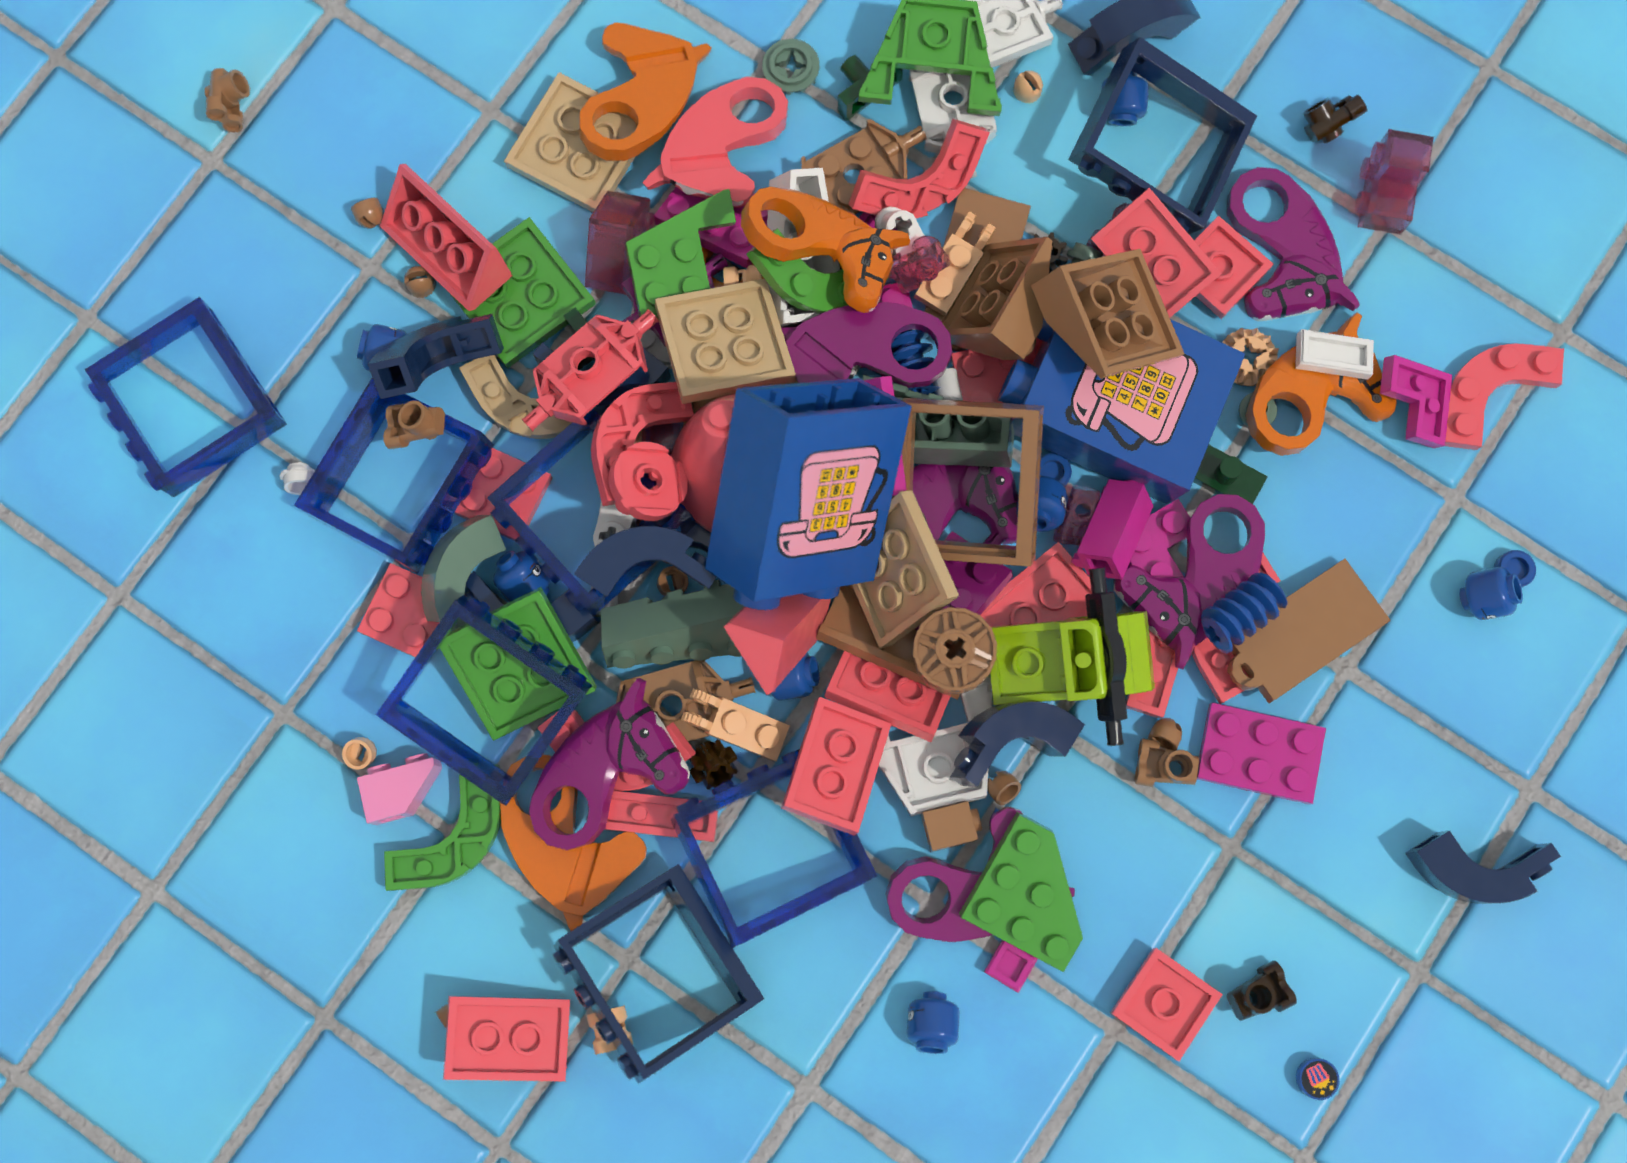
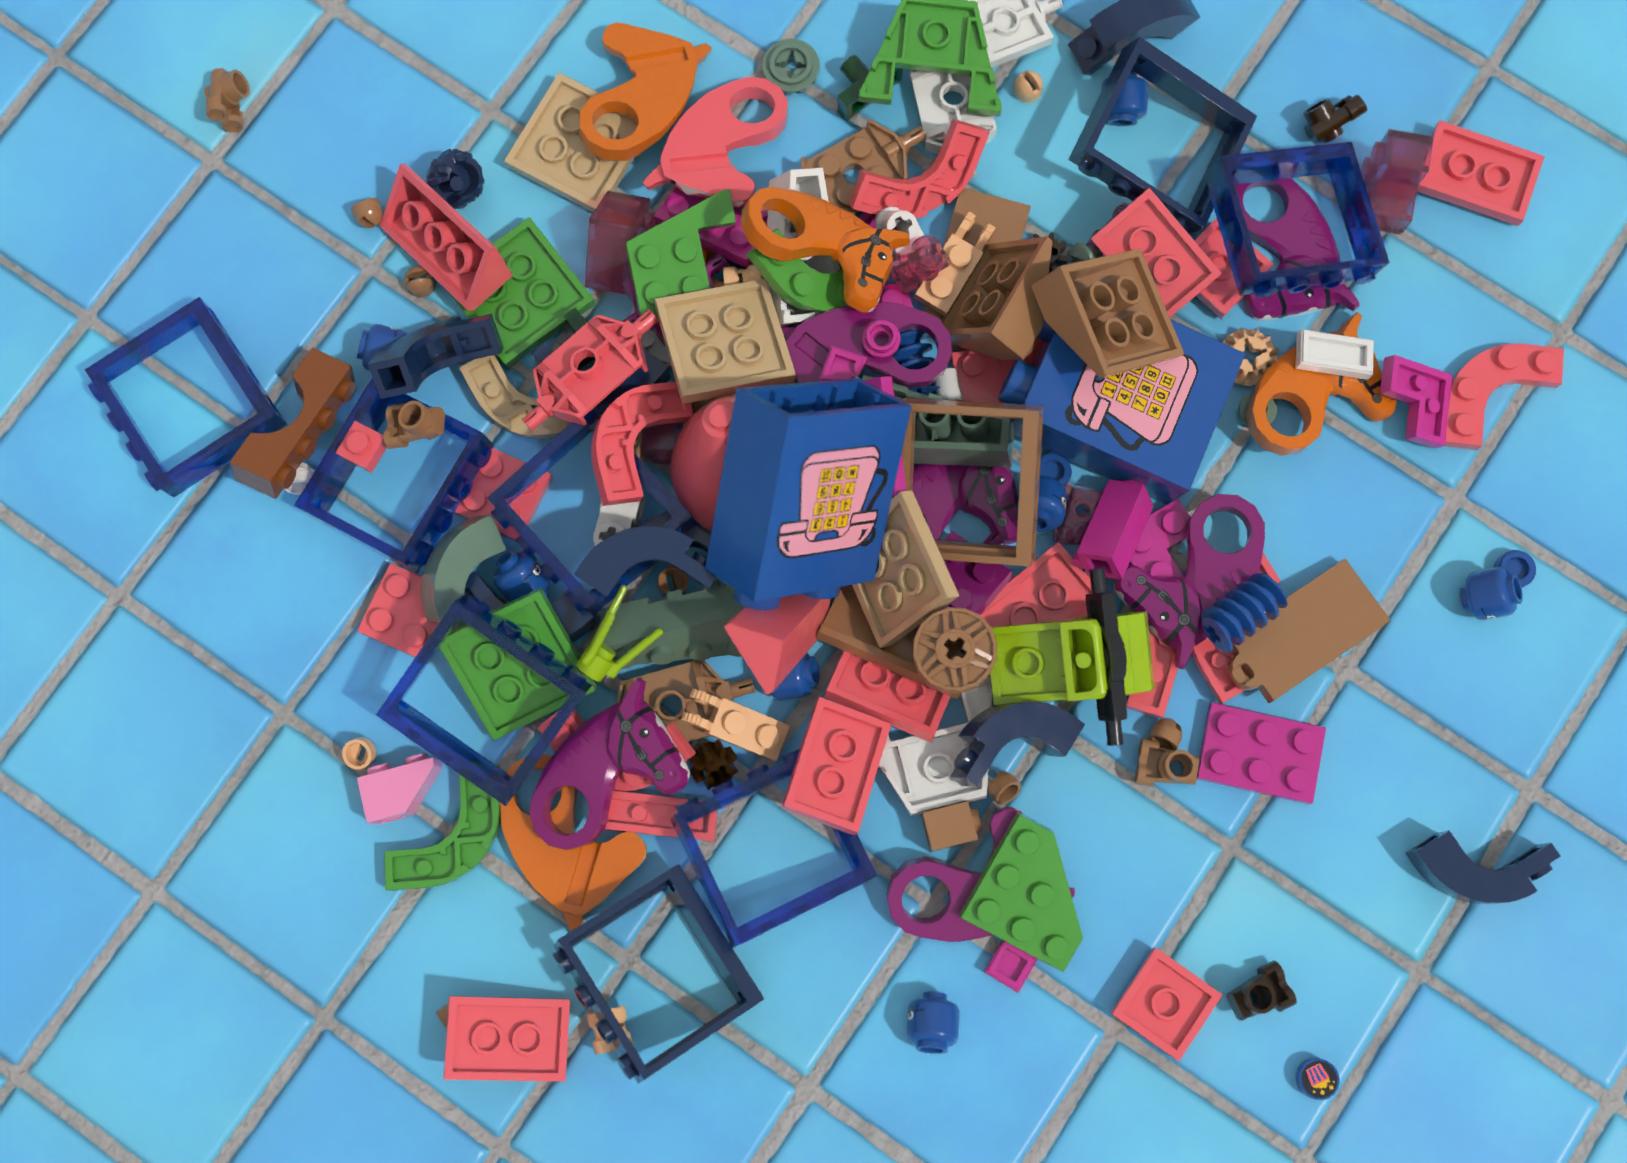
coral plate [609,442,688,521] -> none
dark green tile [1193,444,1268,504] -> none
none -> dark orange arch [230,347,356,499]
none -> coral plate [336,421,387,473]
none -> dark blue piece [426,149,485,209]
none -> lime plant [576,585,663,682]
none -> dark pink tile [819,346,867,381]
none -> dark pink plate [862,320,900,358]
none -> clear blue window [1204,142,1390,298]
none -> coral plate [1413,120,1545,226]

